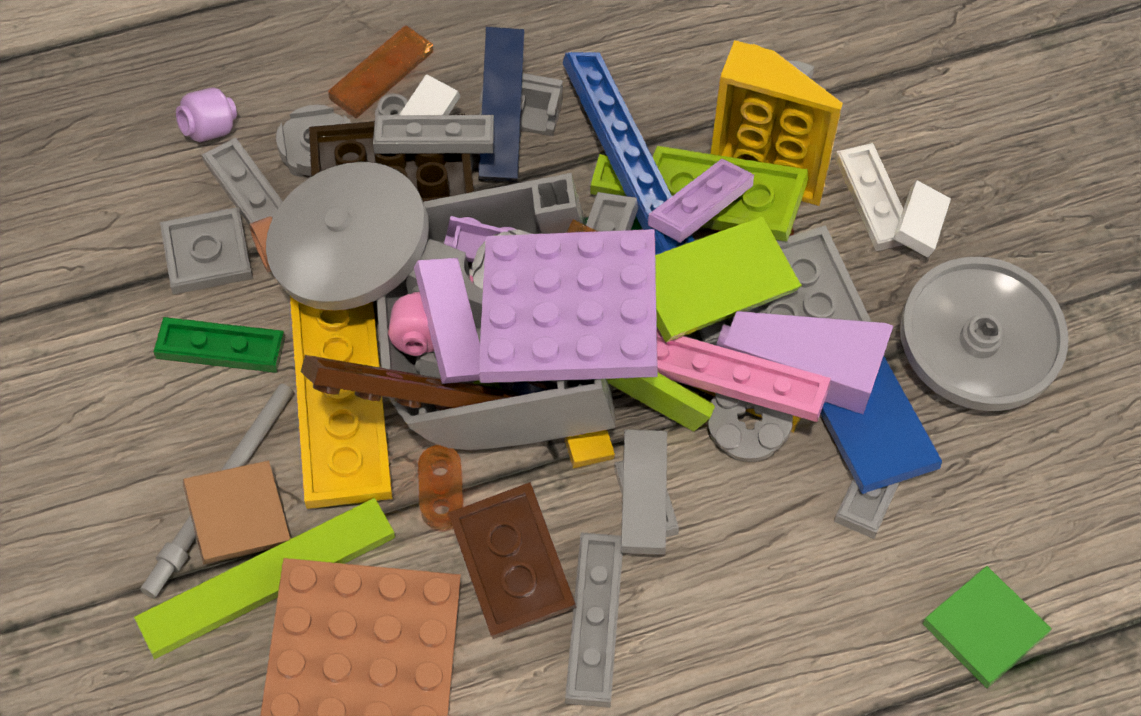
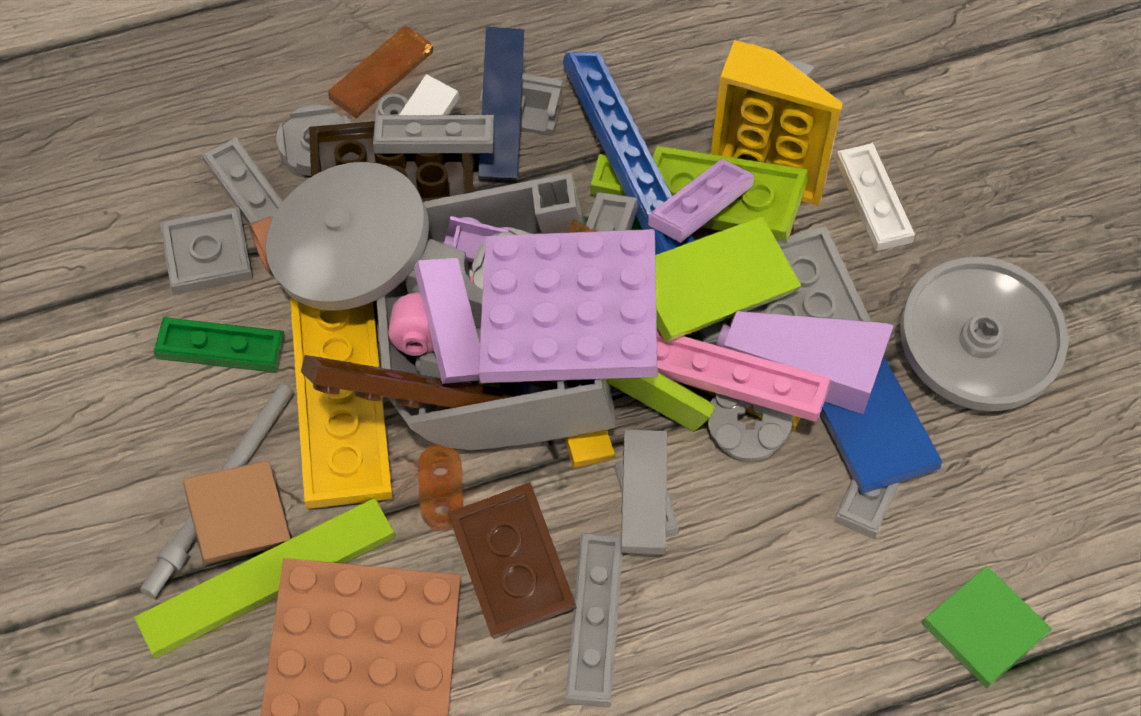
lavender head [176,87,237,142] -> none
white tile [893,180,951,257] -> none

